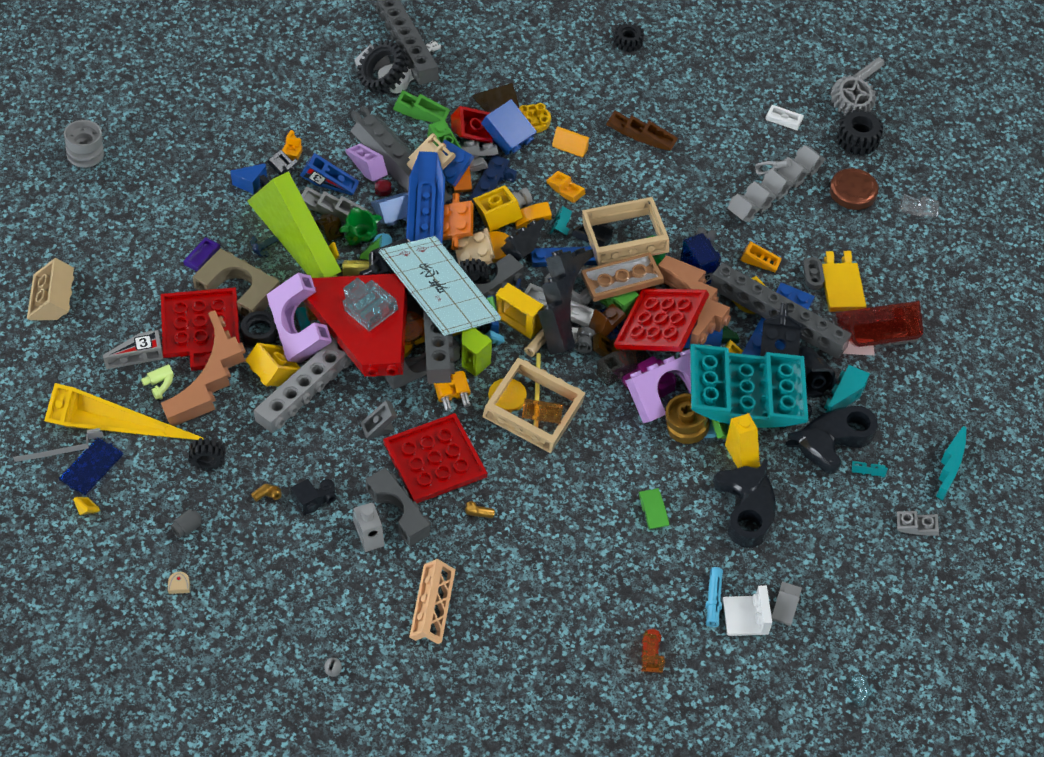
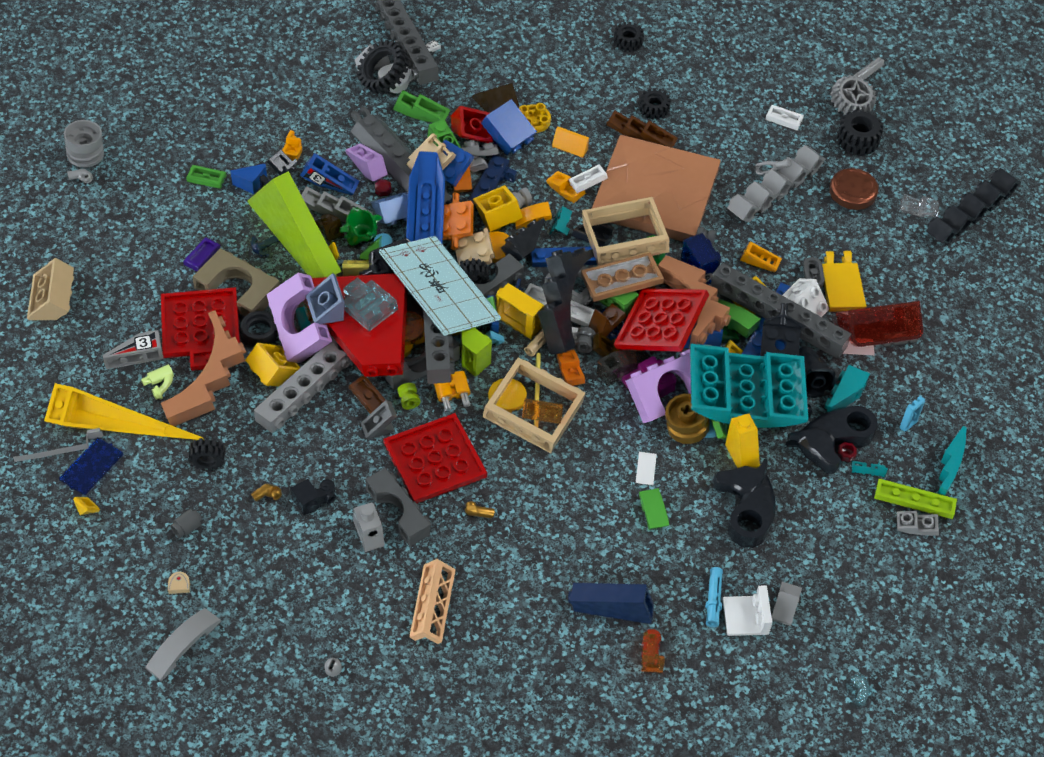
none -> light grey arm [67,169,93,183]
none -> light grey slope [145,608,221,681]
none -> bright green tile [186,165,227,189]
none -> sand blue slope [305,273,345,324]
none -> reddish brown hinge [349,375,385,414]
none -> lime wheel [397,383,421,410]
none -> orange slope [556,349,585,386]
none -> white tile [568,164,608,193]
none -> dark blue slope [568,583,654,624]
none -> nougat tile [592,135,721,244]
none -> white sticker [636,452,657,485]
none -> black tyre [639,88,671,120]
none -> bright green slope [718,300,760,338]
none -> white bracket [782,278,829,317]
none -> dark red tile [837,442,857,462]
none -> lime plate [874,479,957,519]
none -> medium azure tile [899,396,925,432]
none -> black brick [926,168,1021,245]

